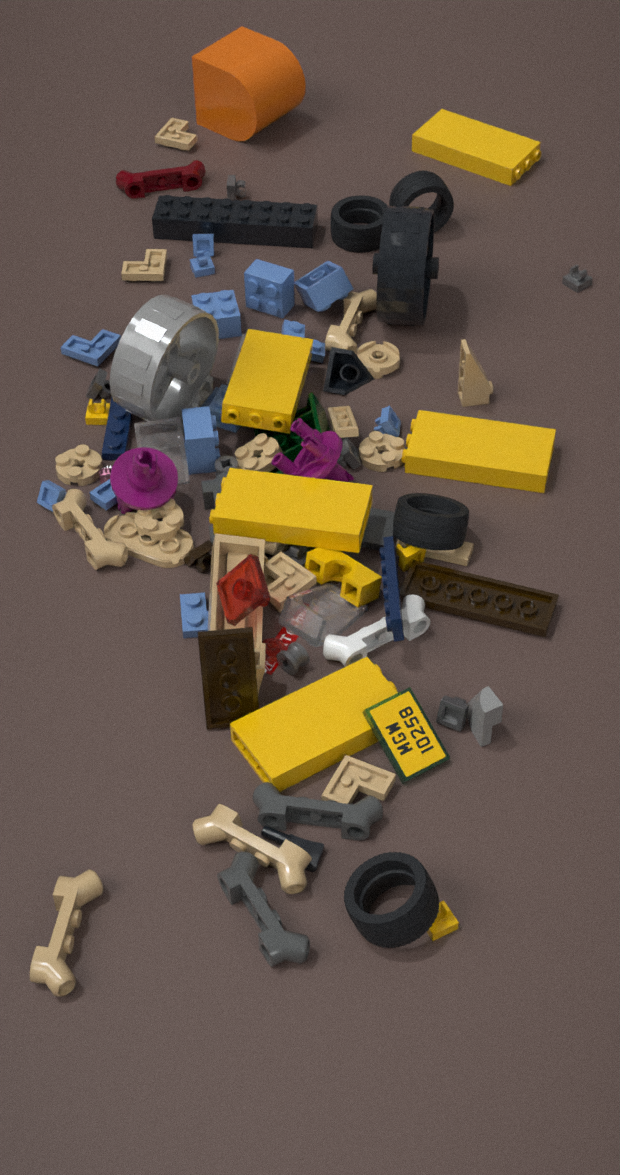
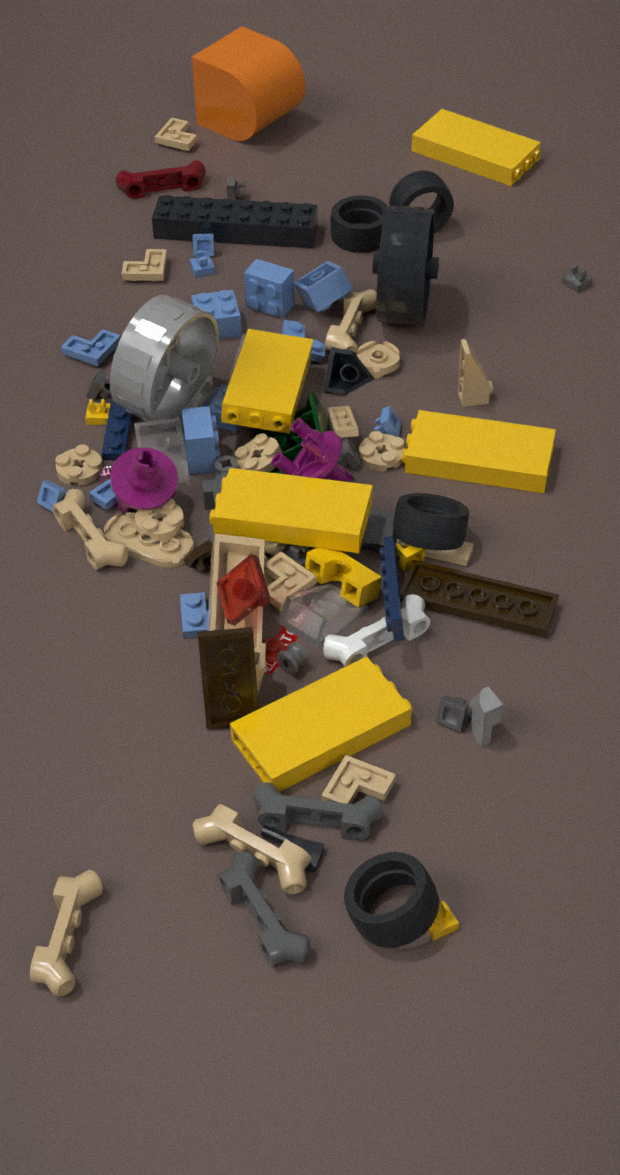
yellow tile [362,687,450,784] -> none

